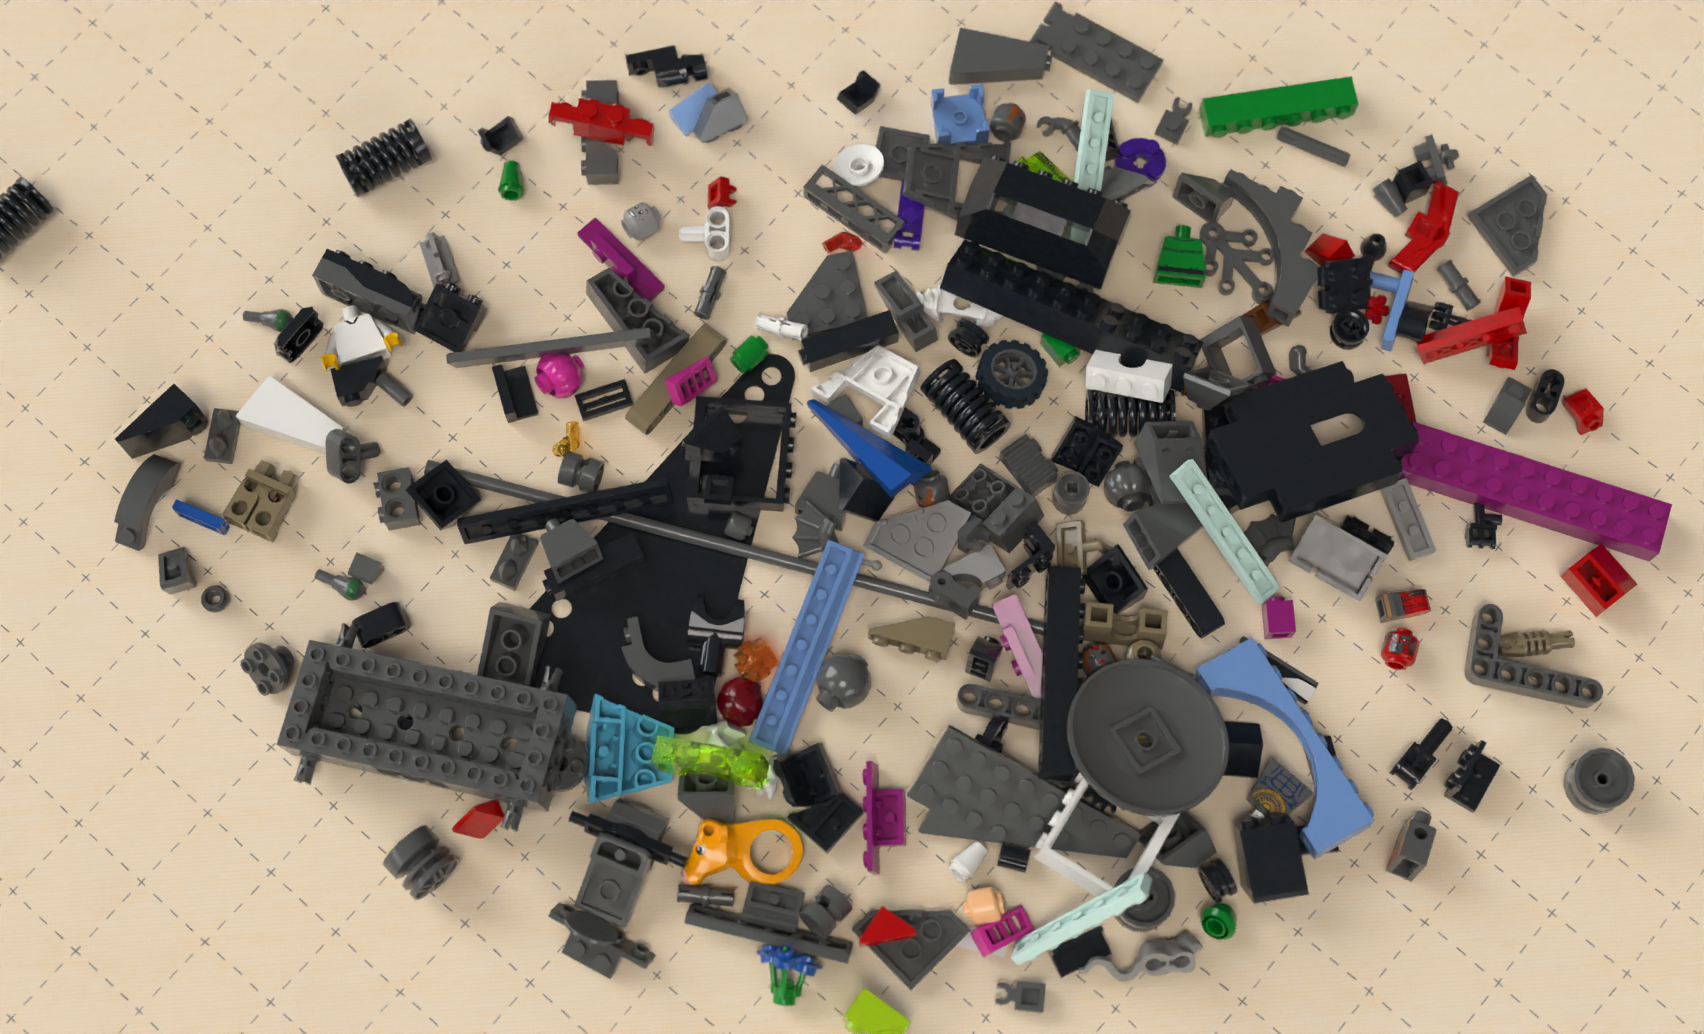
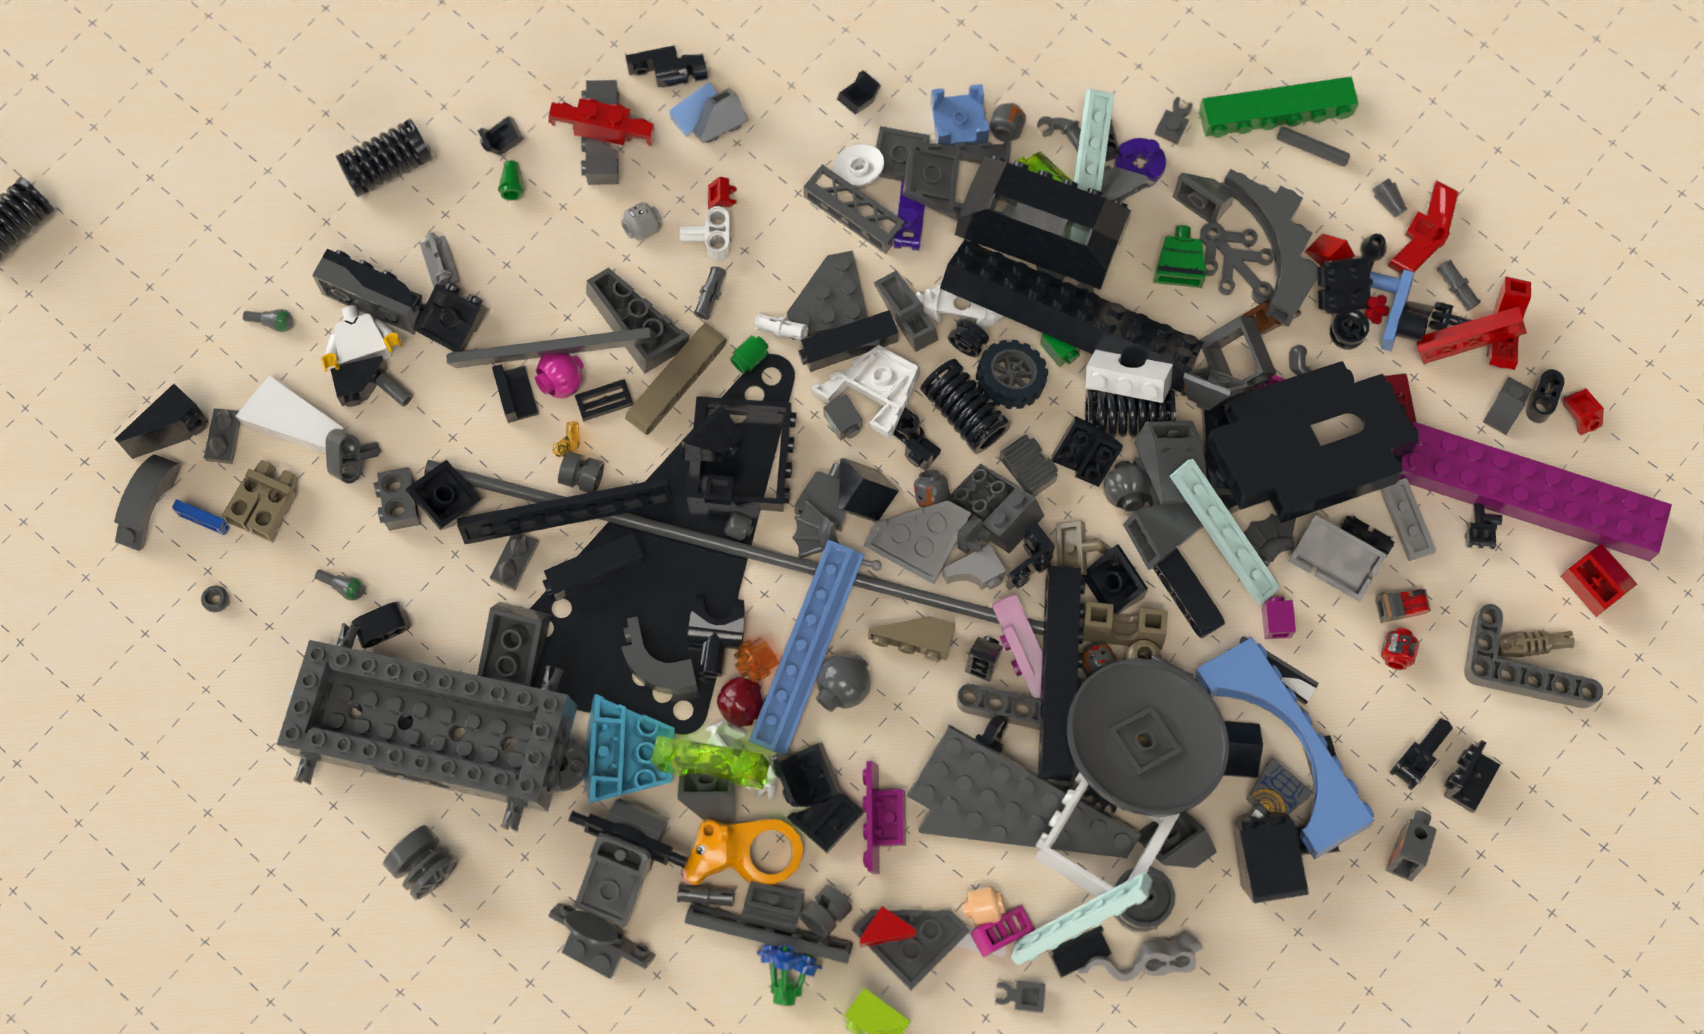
dark grey slope [158,547,195,594] -> none
dark grey plate [240,643,294,696] -> none
black slope [274,307,324,363] -> none
dark grey slope [348,552,385,585] -> none
red slope [452,800,504,839] -> none
dark grey torso [540,518,603,584] -> none
magenta bracket [577,218,665,302] -> none
black bracket [658,678,717,728] -> none
dark pink slope [664,357,718,406] -> none
blue wedge [807,399,932,498] -> none
clear red arm [822,232,862,254] -> none
dark grey leg [929,571,982,620] -> none
white cone [948,841,987,883] -> none
dark grey slope [949,28,1052,85] -> none
black piece [997,843,1031,873] -> none
dark grey hinge [1029,2,1164,103] -> none
dark grey wheel [1052,471,1090,515] -> none
black wheel [1198,858,1238,903] -> none
green cone [1200,903,1237,940] -> none
black brick [1392,160,1433,204] -> none
dark grey hips [1413,135,1459,185] -> none
dark grey plate [1468,175,1547,277] -> none
dark grey wheel [1563,748,1635,815] -> none

